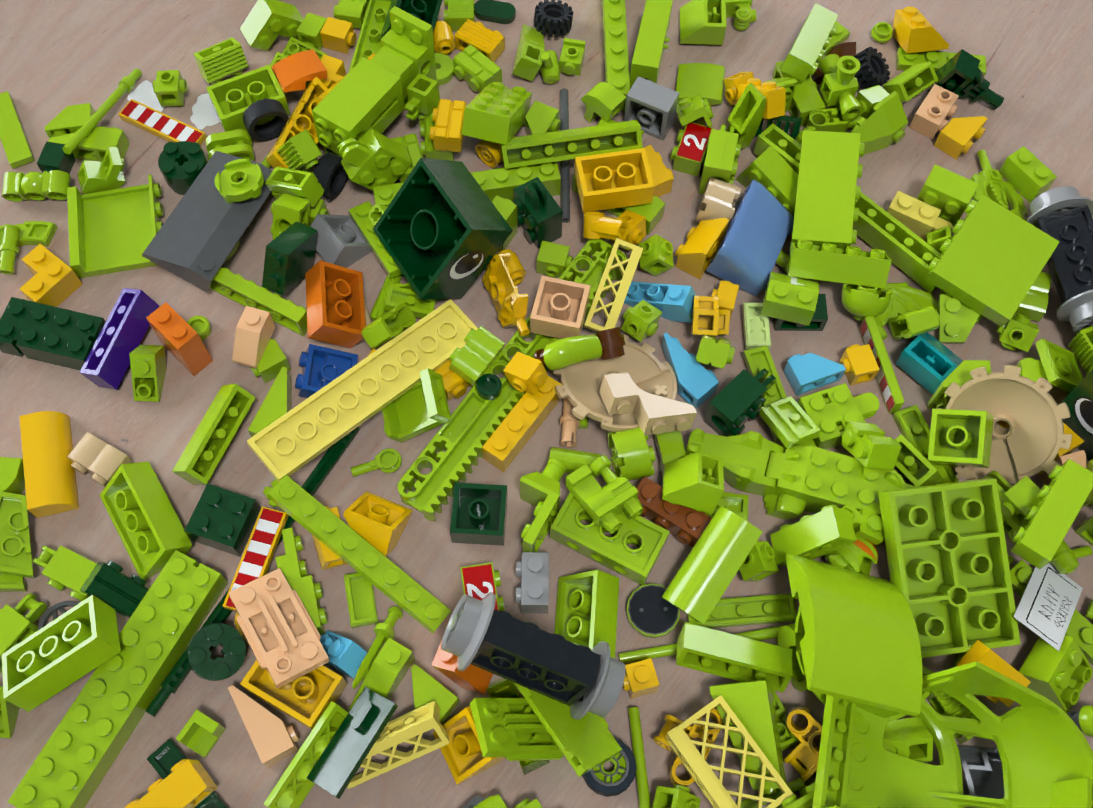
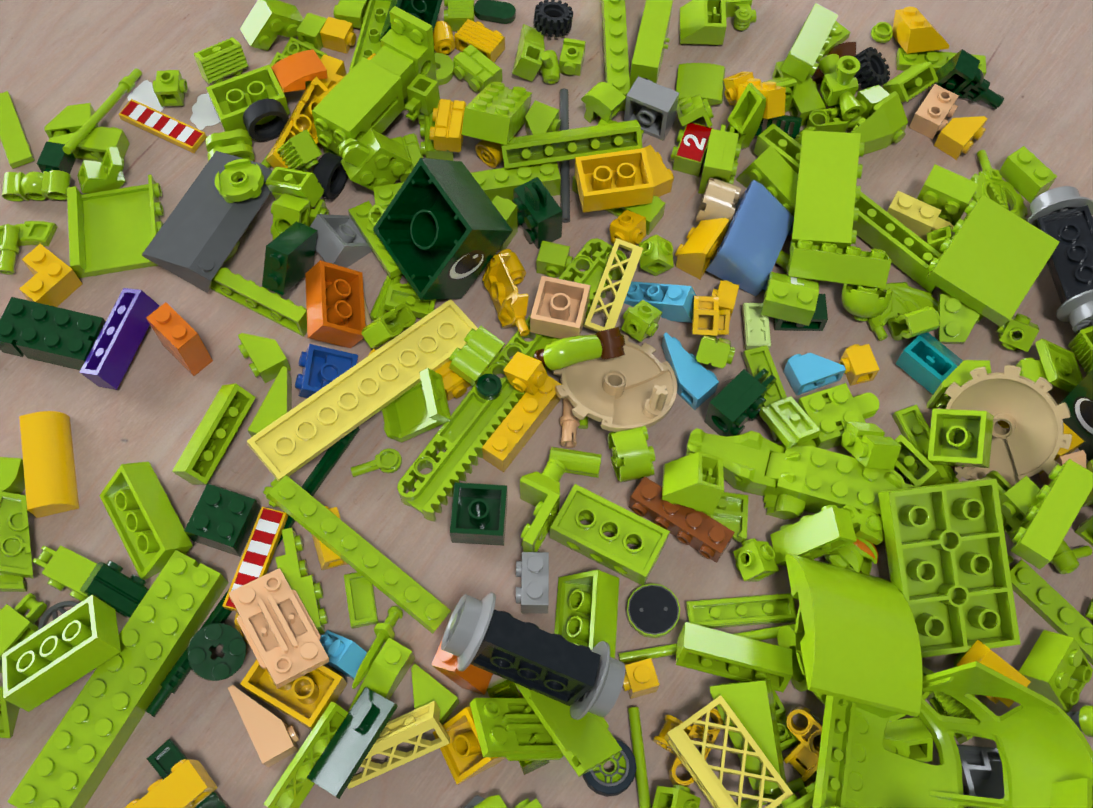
tan brick [67,432,133,487] -> none
lime slope [129,344,166,402] -> none
dark green brick [158,141,208,195] -> none
lime panel [176,709,226,757] -> none
lime tile [187,316,212,340] -> none
light nougat slope [232,306,276,369] -> none
yellow slope [343,491,413,557] -> none
brick [460,562,505,611] -> none
lime hips [566,455,643,534] -> none
yellow piece [583,212,629,240] -> none
tan arch [599,372,697,435] -> none
lime slope [654,431,686,474] -> none
lime brick [662,507,763,624] -> none
lime tile [859,316,905,414] -> none
white sticker [1013,563,1083,651] -> none
lime brick [1014,271,1051,322] -> none

